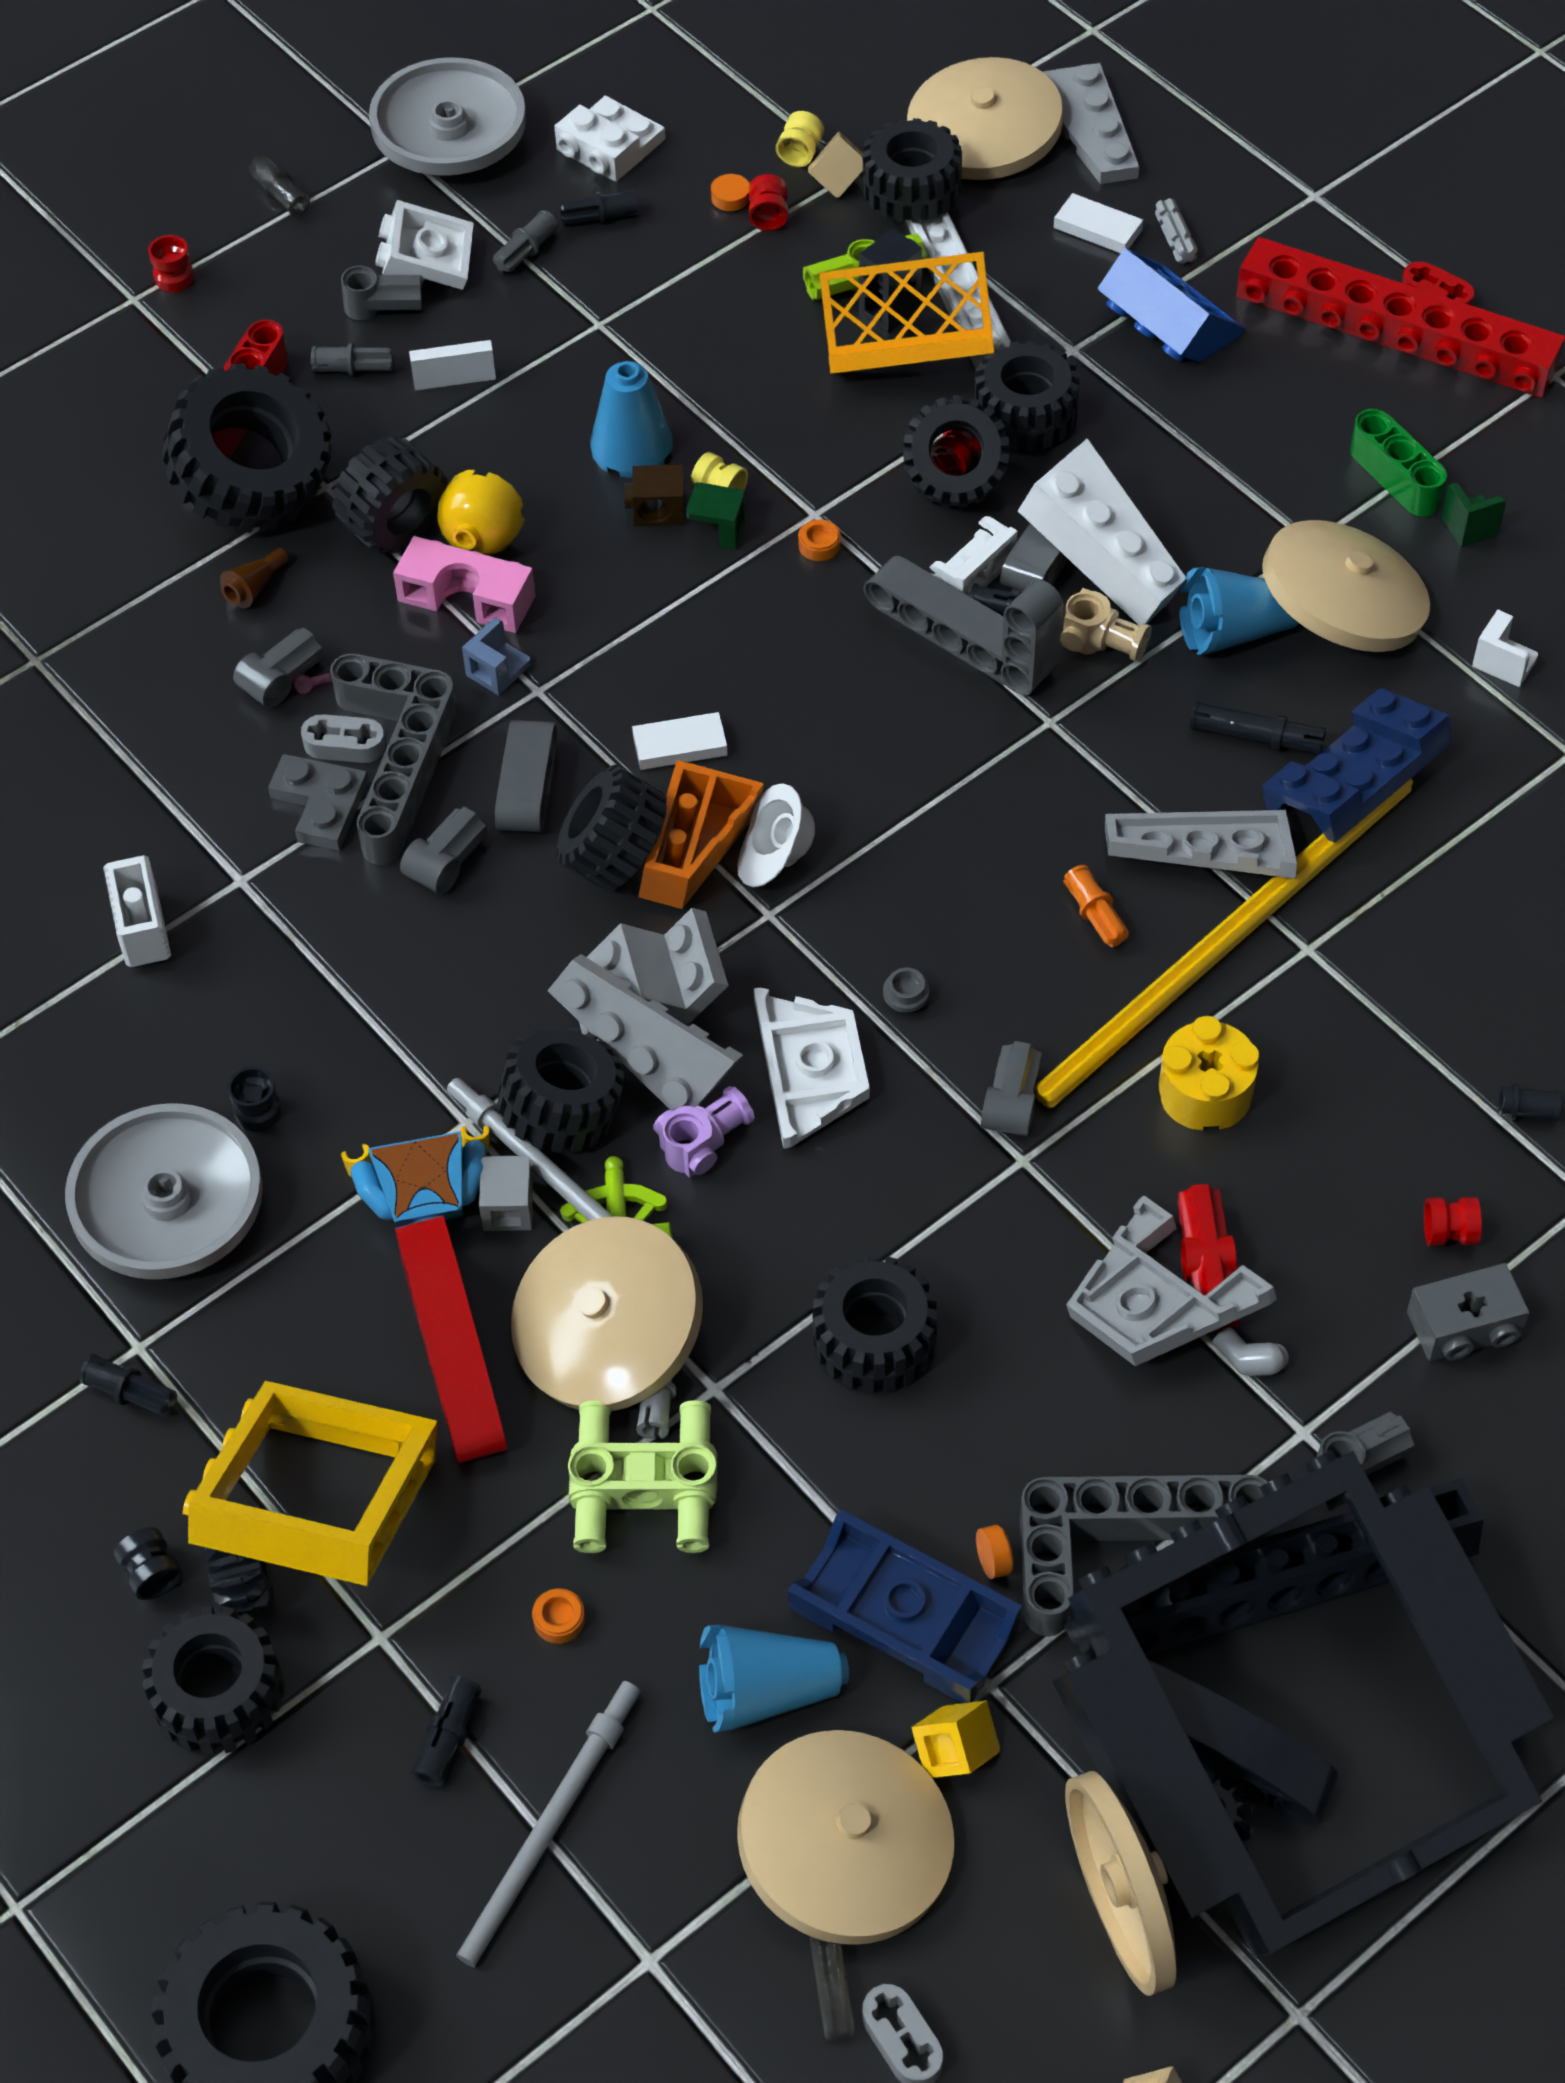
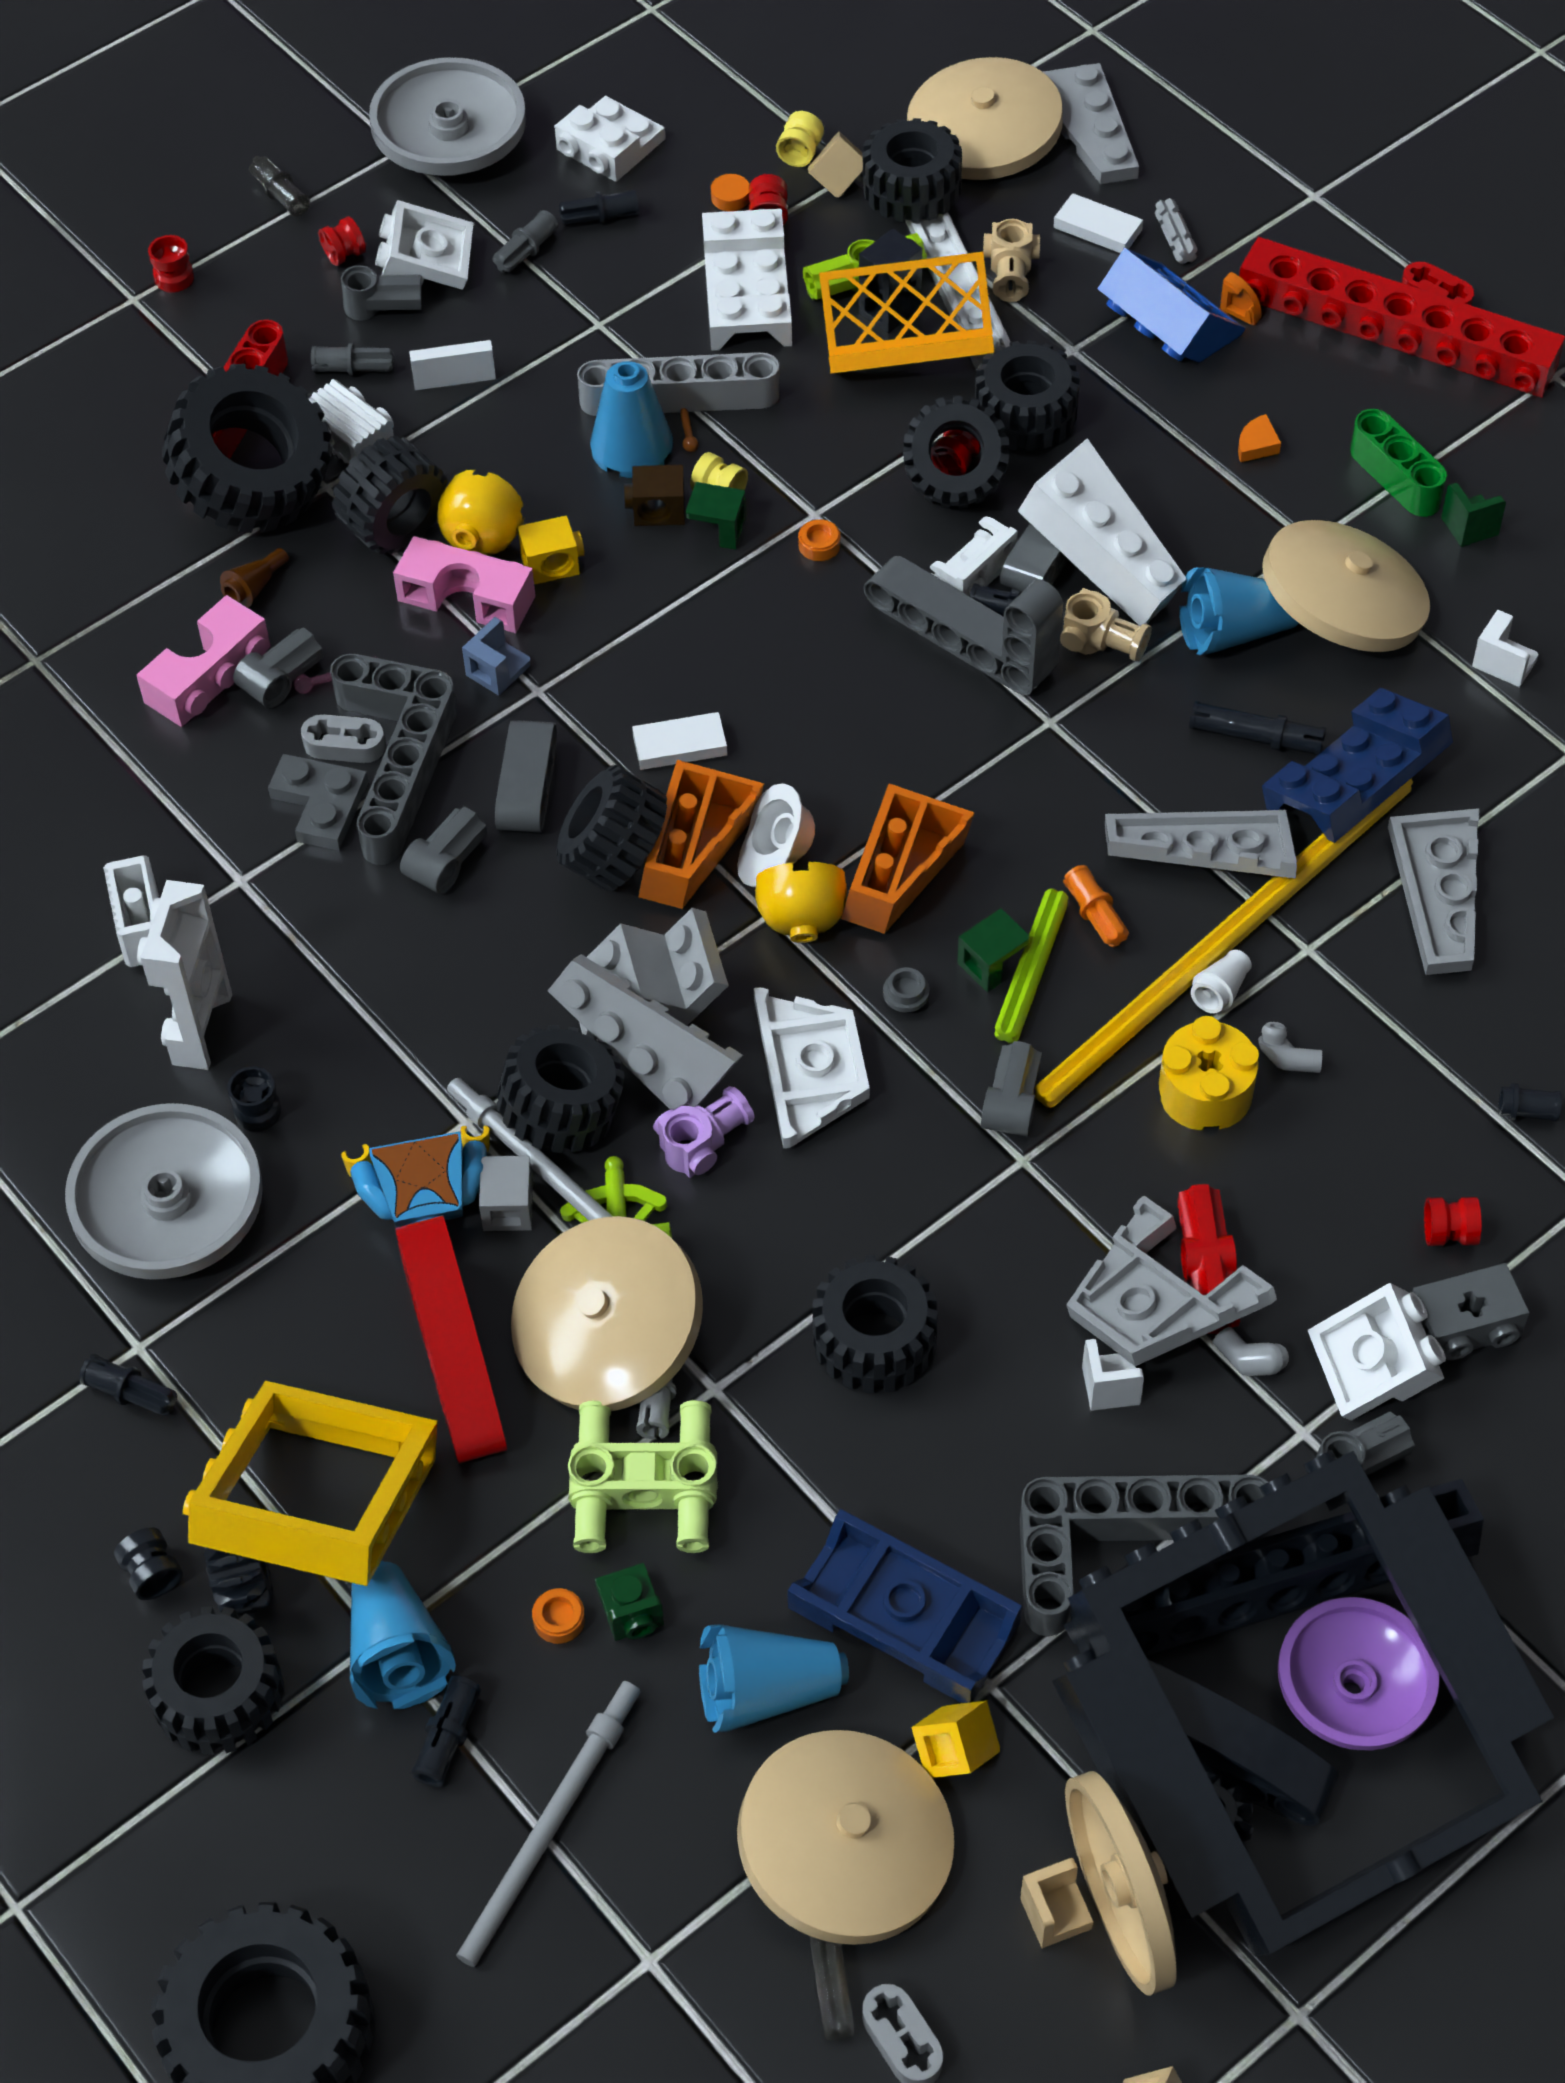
orange tile [976,1524,1013,1579] -> none
none -> bright pink arch [137,595,271,727]
none -> white piece [137,880,232,1070]
none -> white brick [309,379,394,465]
none -> red wheel [318,216,366,266]
none -> dark azure cone [350,1561,456,1709]
none -> yellow brick [517,515,585,585]
none -> light grey beam [577,352,780,416]
none -> dark green bracket [595,1563,664,1641]
none -> dark orange hinge [680,408,699,452]
none -> white piece [702,209,792,351]
none -> yellow cylinder [755,862,847,943]
none -> orange wedge [841,783,975,934]
none -> dark green panel [957,908,1030,993]
none -> tan connector [983,219,1040,302]
none -> lime axle [994,888,1068,1044]
none -> tan panel [1020,1858,1093,1948]
none -> white panel [1082,1339,1144,1411]
none -> white cone [1191,949,1252,1013]
none -> orange tile [1220,272,1262,326]
none -> orange tile [1238,414,1281,462]
none -> light grey arm [1258,1022,1322,1073]
none -> medium lavender dish [1278,1597,1439,1750]
none -> white plate [1308,1283,1446,1421]
none -> light grey wing [1388,808,1479,975]

